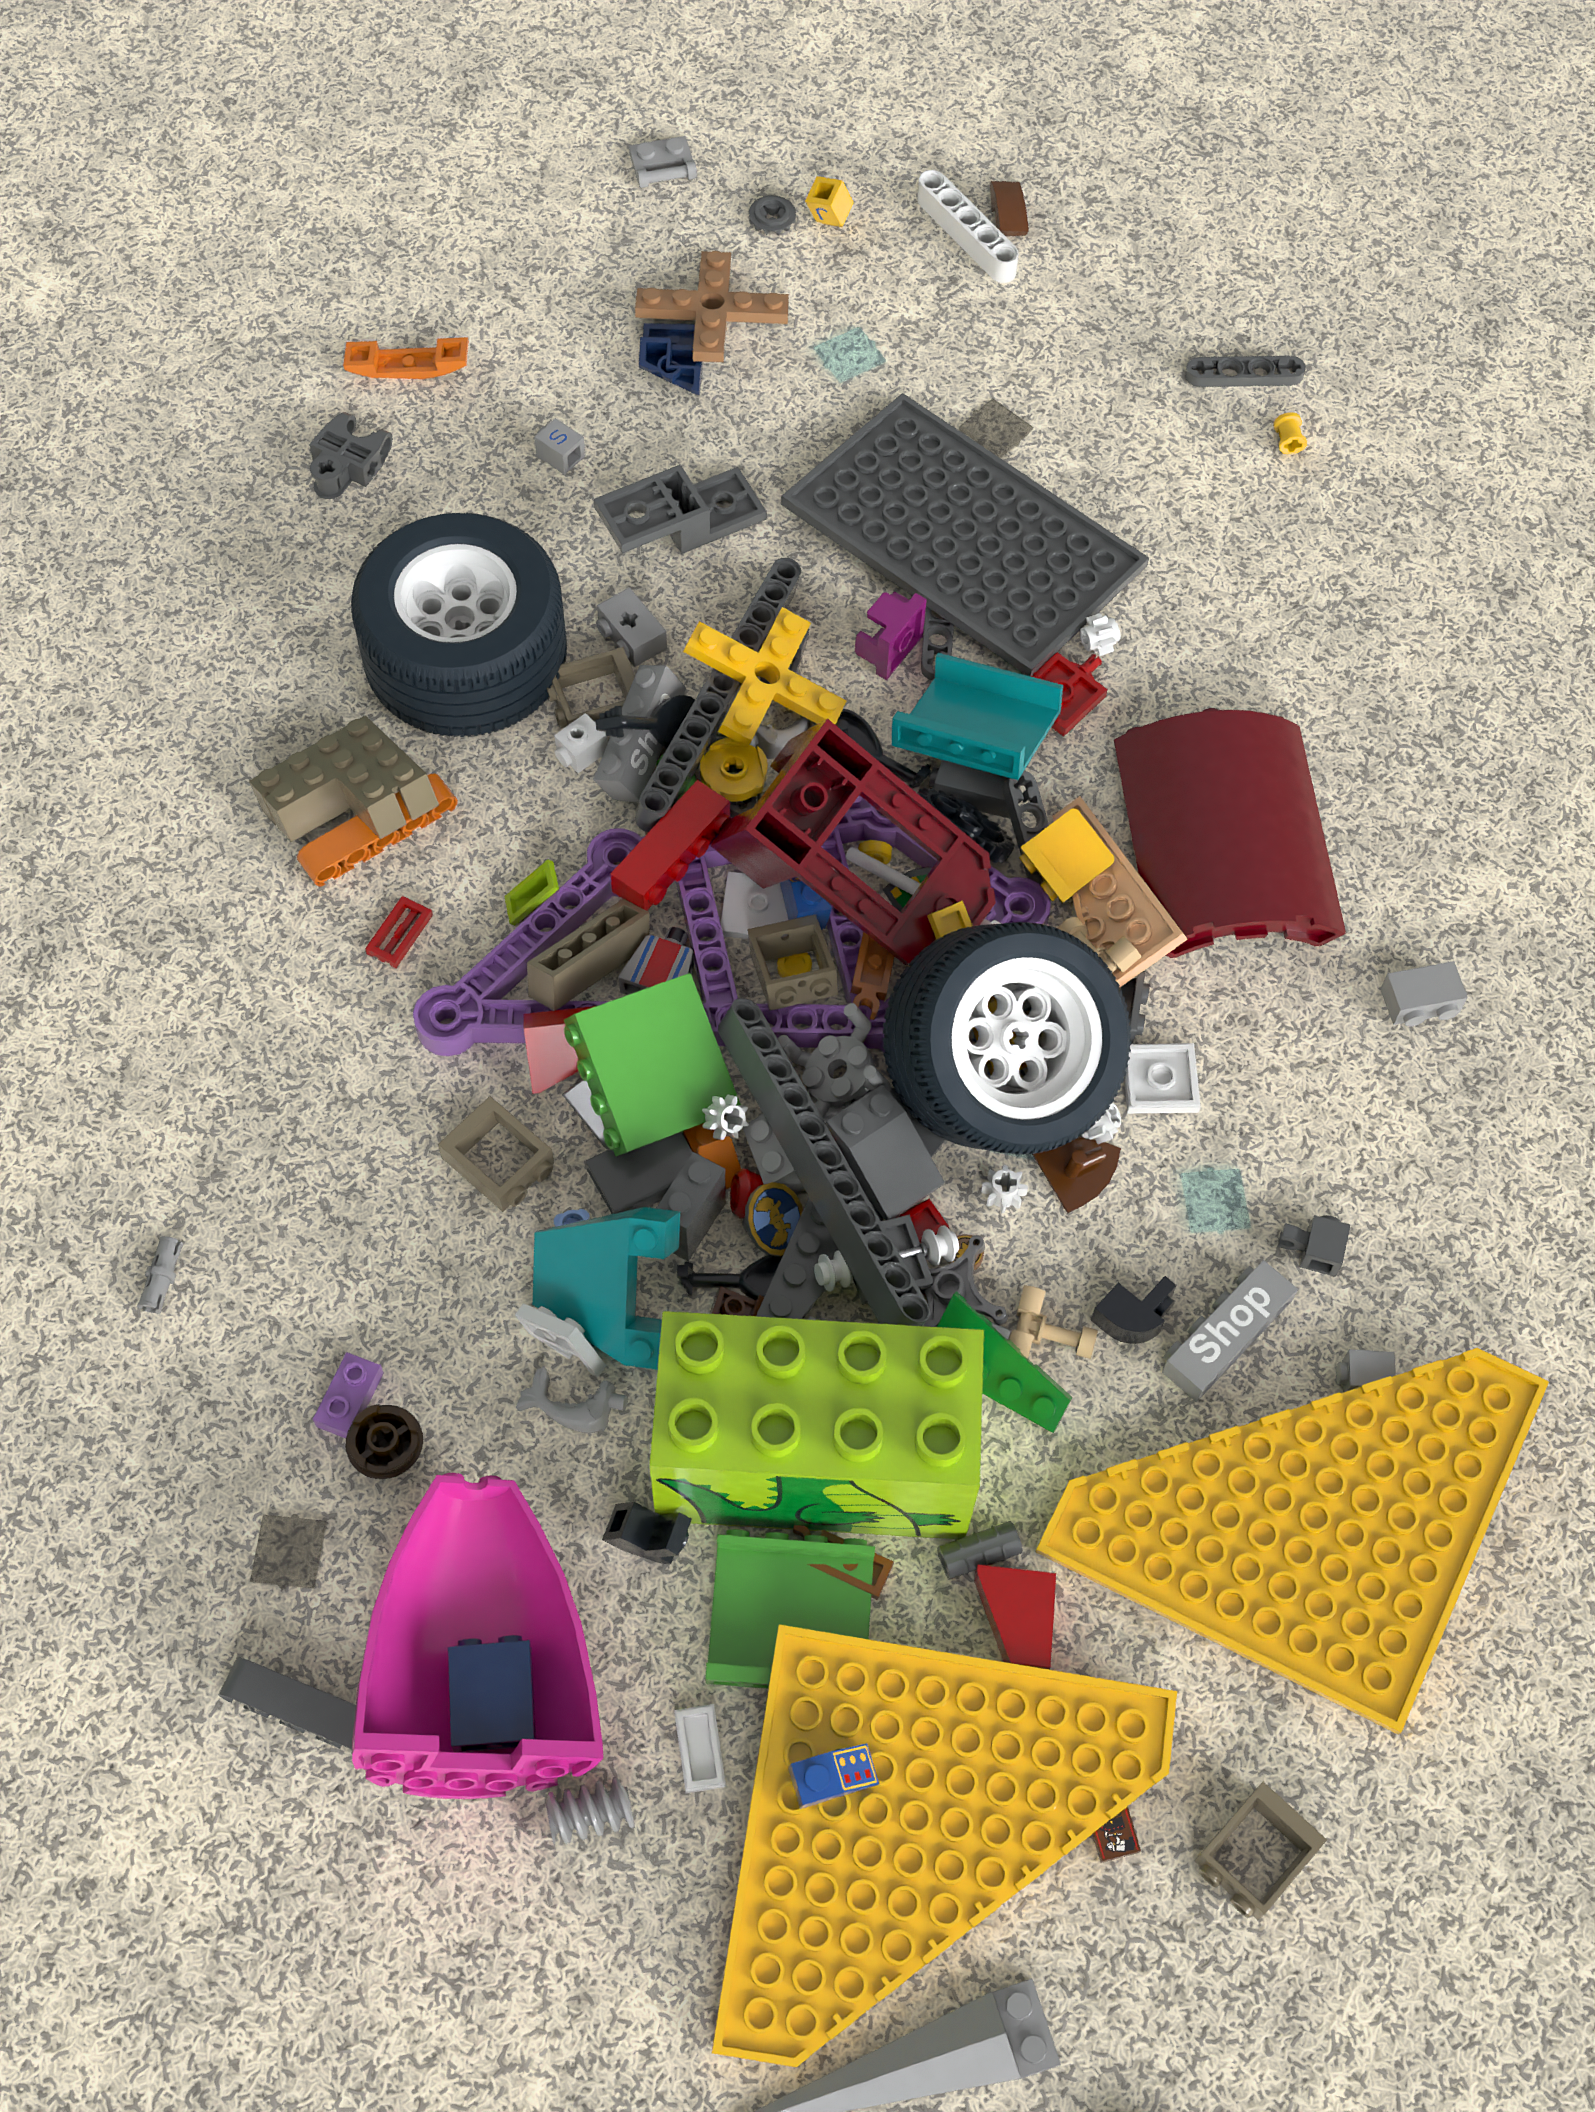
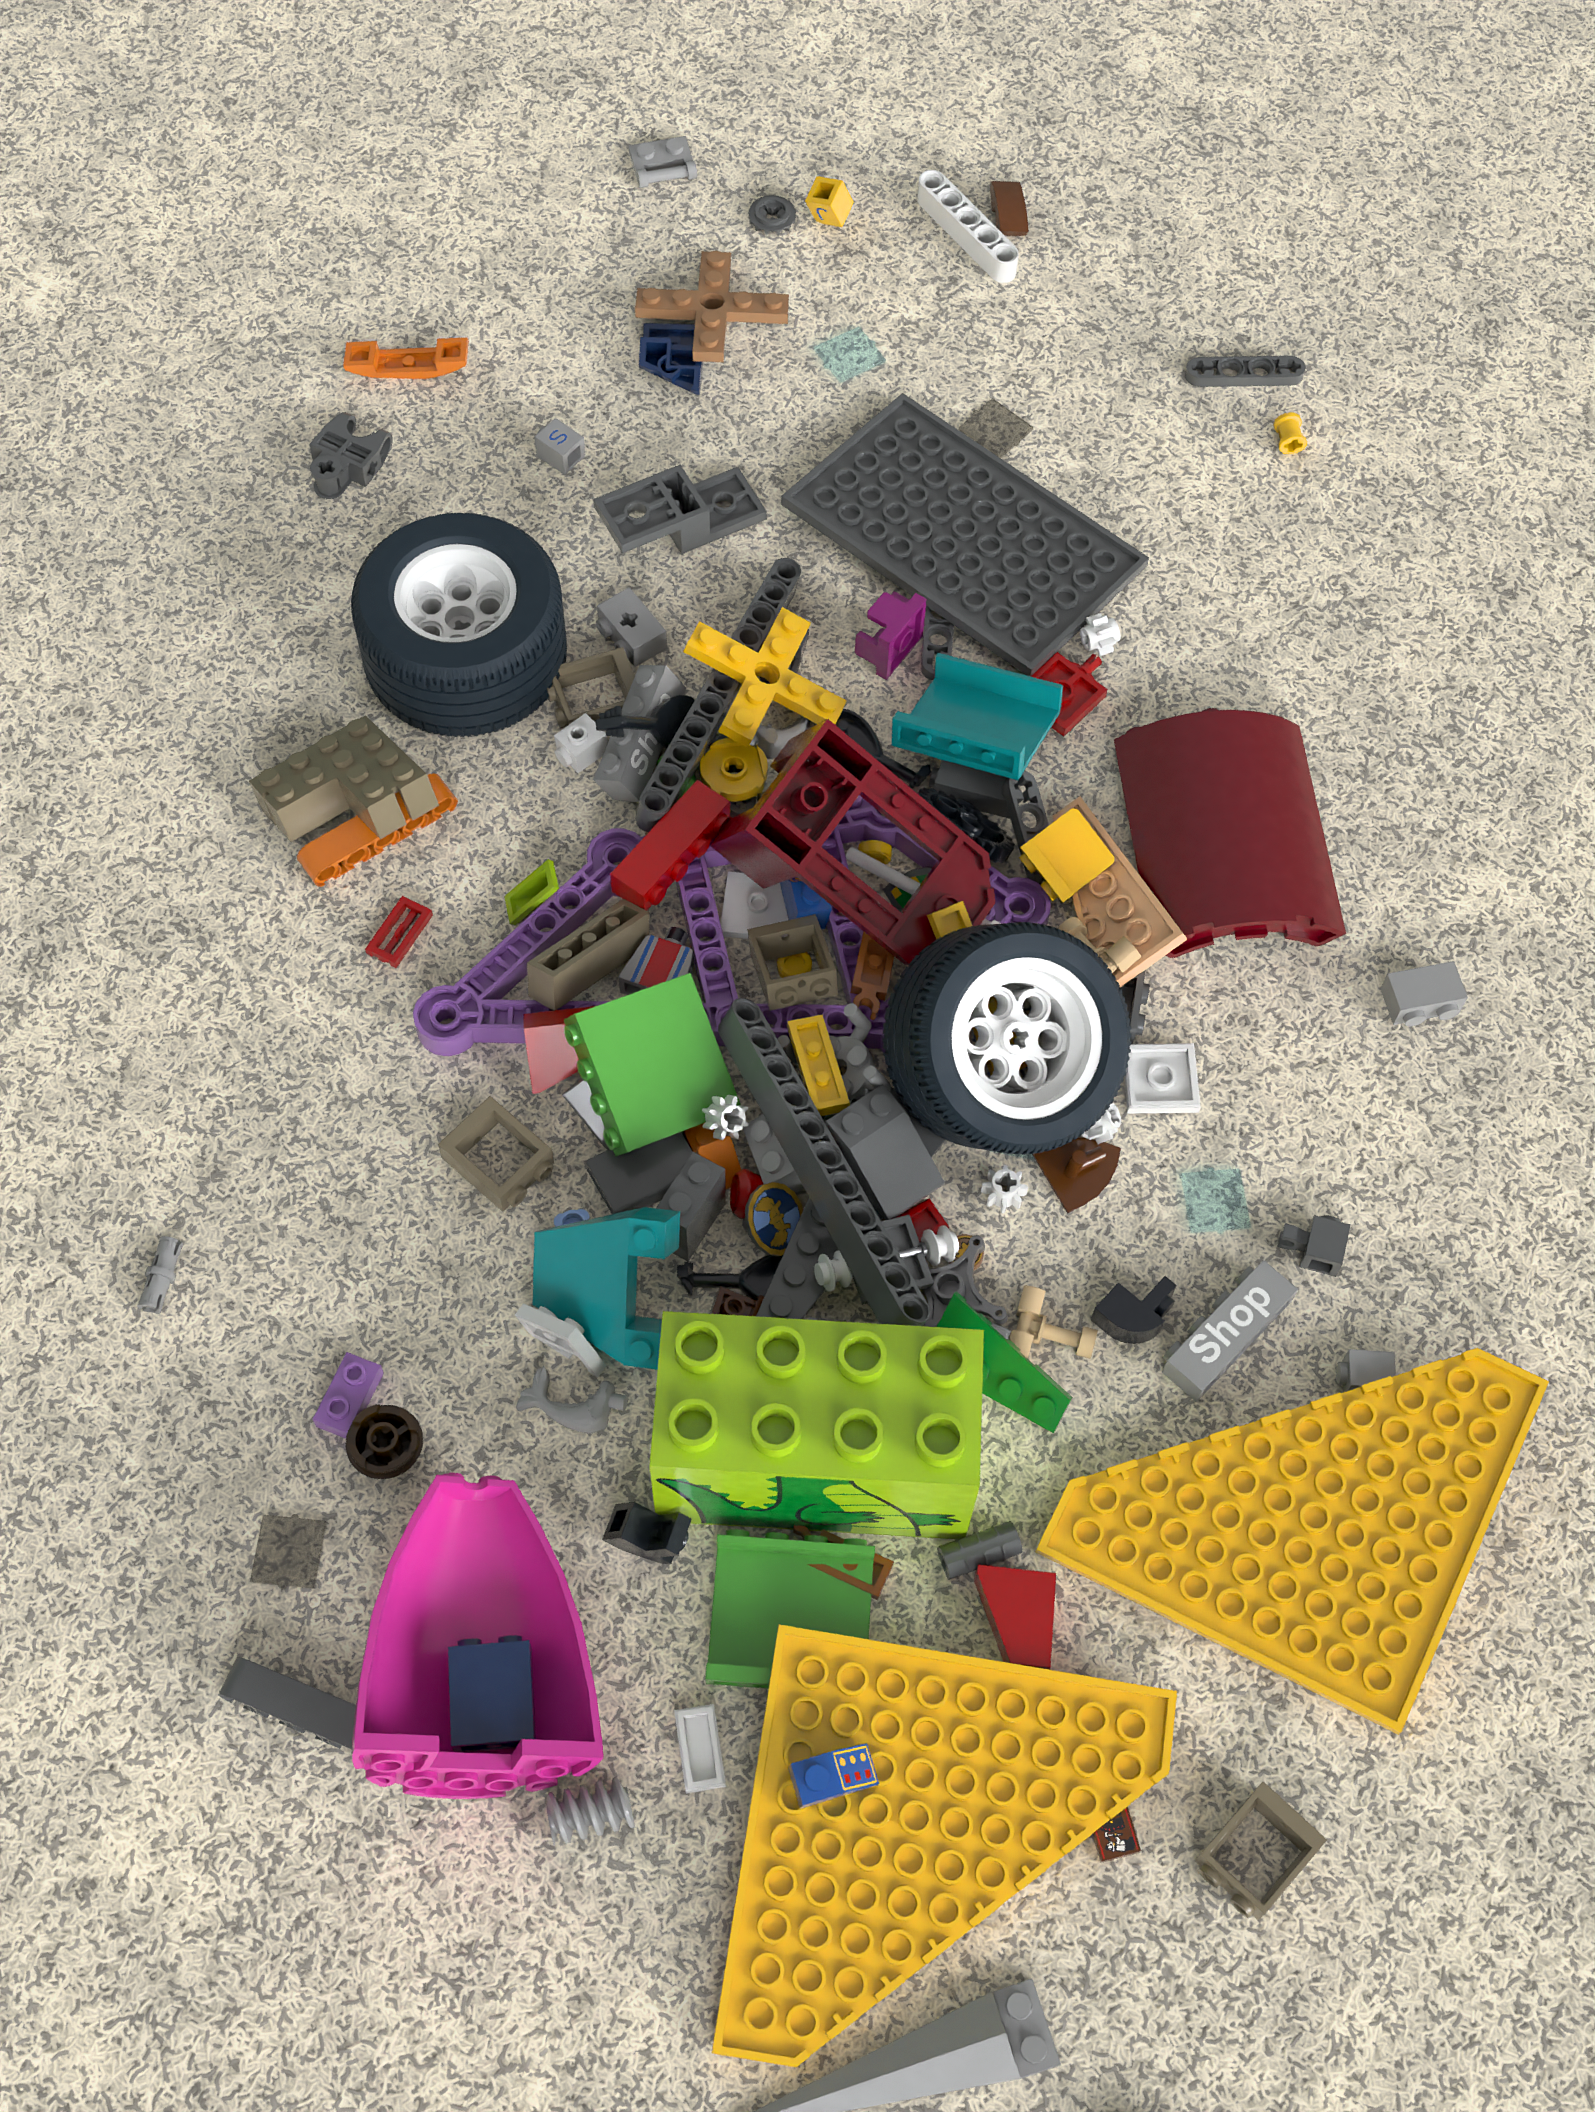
none -> yellow plate [787,1014,850,1116]

